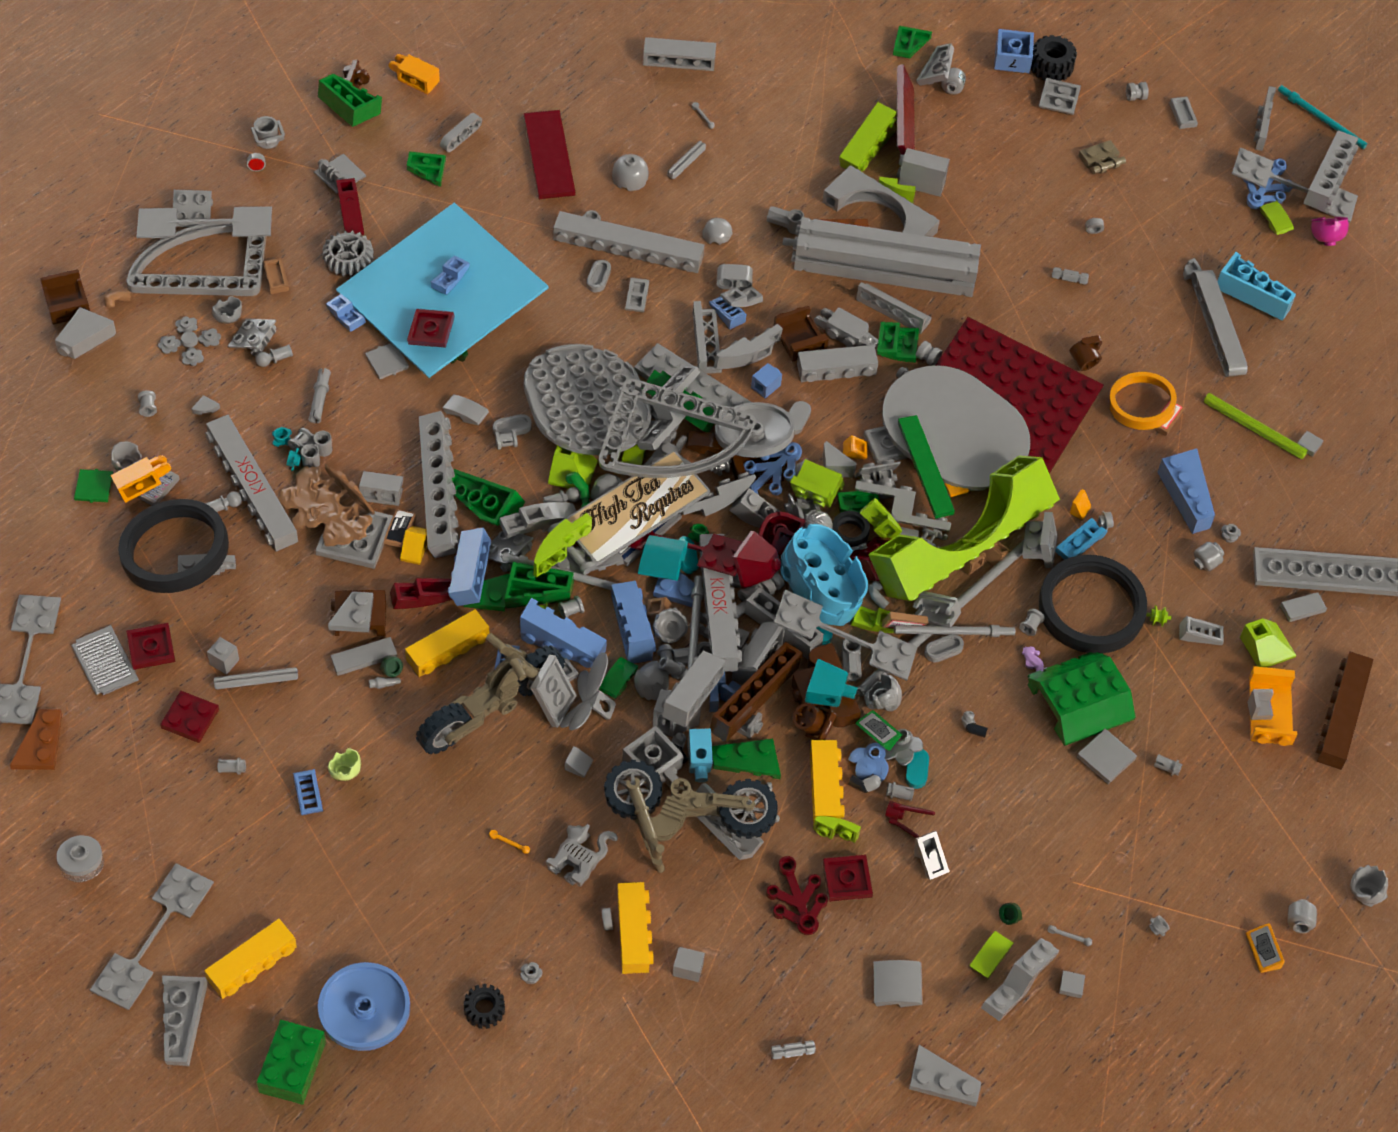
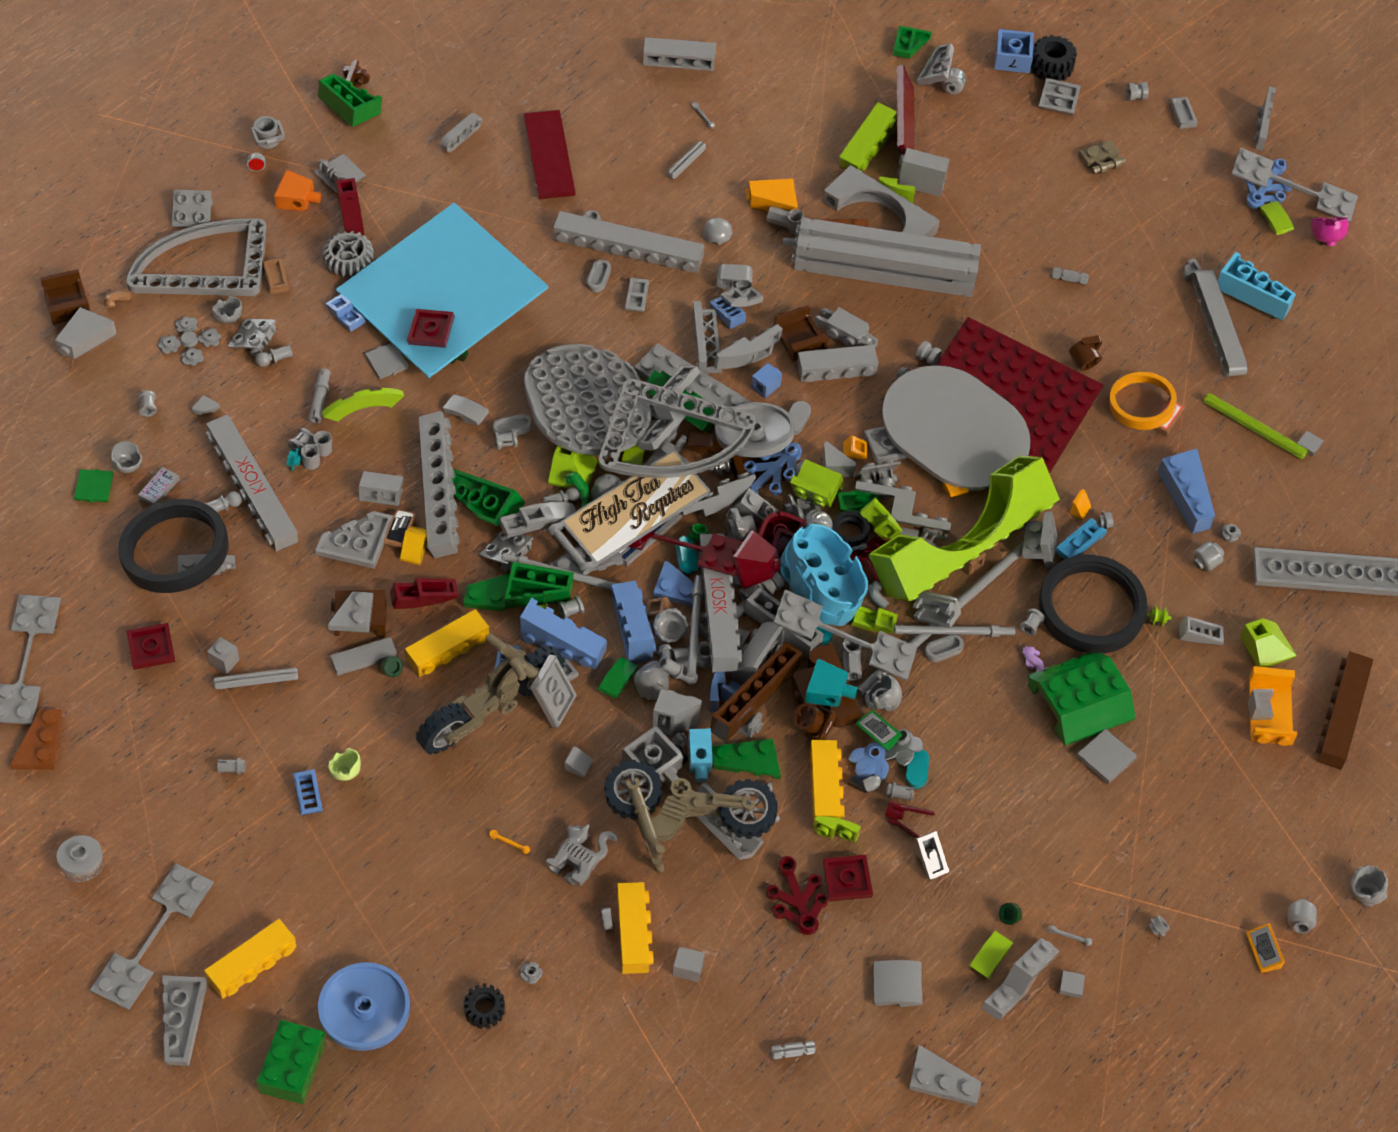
light grey window [71,625,139,695] -> none
light orange hinge [110,455,171,503] -> none
light grey hinge [136,206,272,238] -> none
dark red plate [160,691,219,743] -> none
teal plate [272,427,292,447] -> none
medium nougat plant [278,464,375,546] -> none
light grey piece [369,677,401,689] -> none
light orange hinge [389,54,440,95] -> none
green wing [407,151,446,187] -> none
medium blue slope [431,255,470,295] -> none
medium blue brick [448,527,491,606] -> none
lime slope [534,513,592,577] -> none
light grey piece [560,653,616,731] -> none
light grey cylinder [612,154,649,191] -> none
teal slope [638,535,688,581] -> none
light grey brick [662,651,726,727] -> none
light grey fence [856,282,932,334] -> none
green slope [877,322,919,363] -> none
medium nougat tile [882,612,928,629] -> none
green tile [898,415,955,519] -> none
arm [961,711,988,738] -> none
light grey tile [1085,218,1104,234] -> none
light grey pin [1154,754,1183,776] -> none
teal bar [1278,85,1368,149] -> none
light grey tile [1280,592,1327,622] -> none
light grey brick [1303,130,1359,211] -> none
none -> orange torso [274,170,322,211]
none -> lime tile [322,388,404,422]
none -> light grey piece [725,508,757,541]
none -> light orange slope [745,179,798,212]

